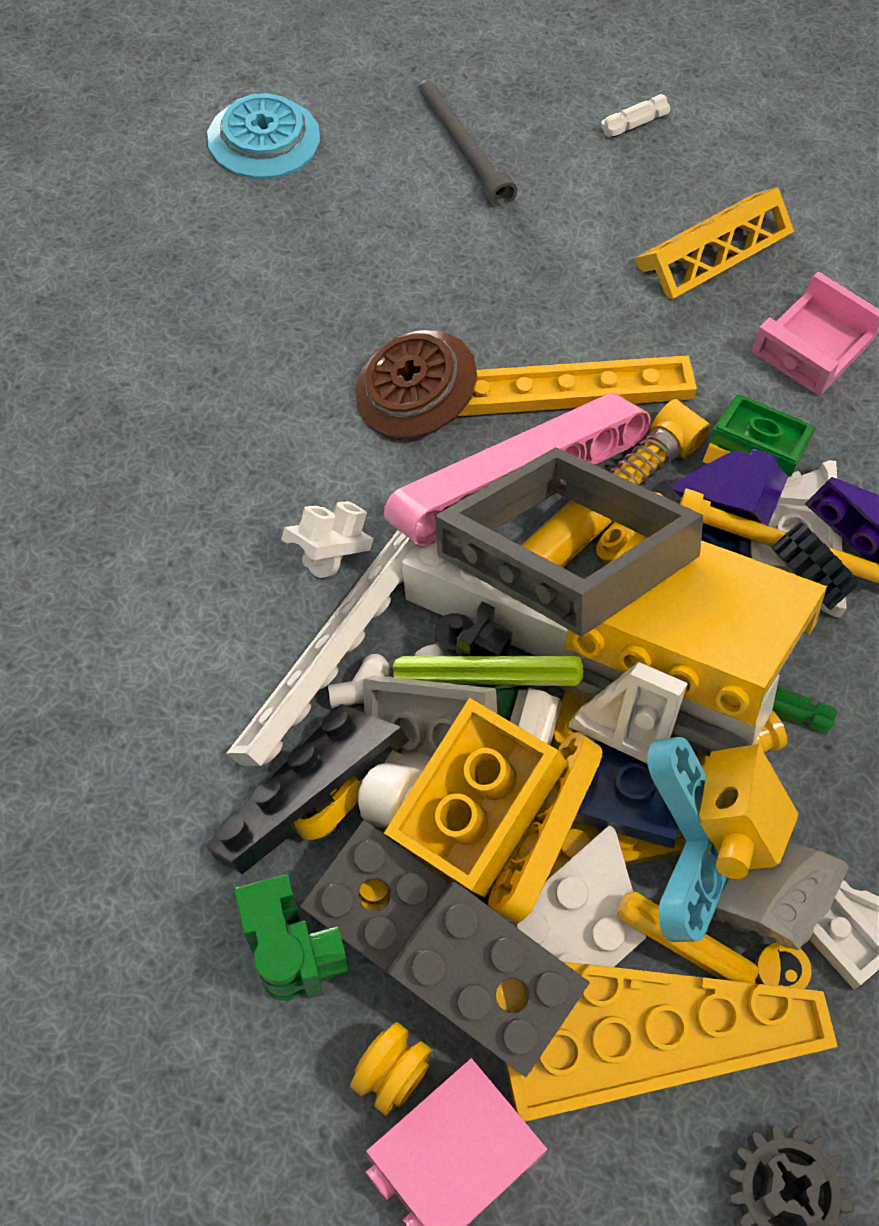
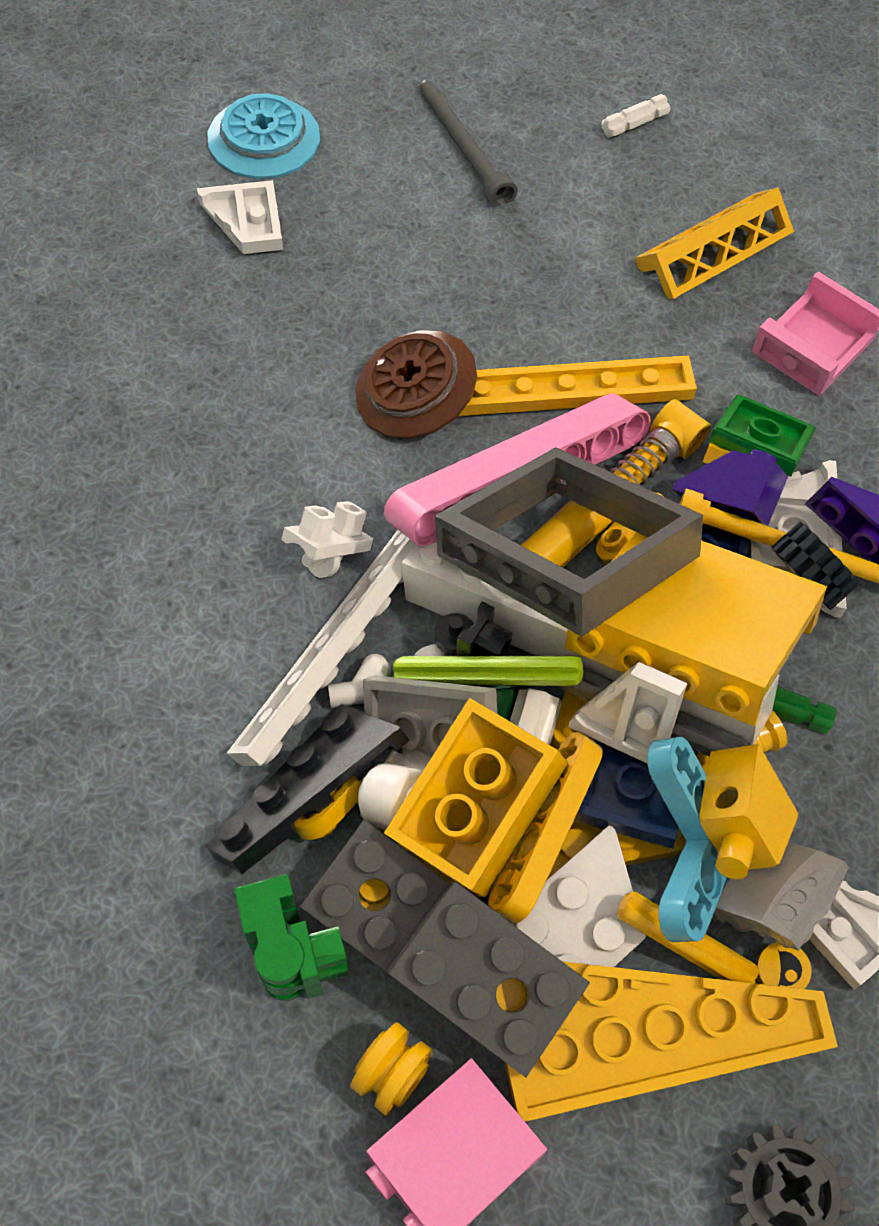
none -> white wing [197,180,283,254]

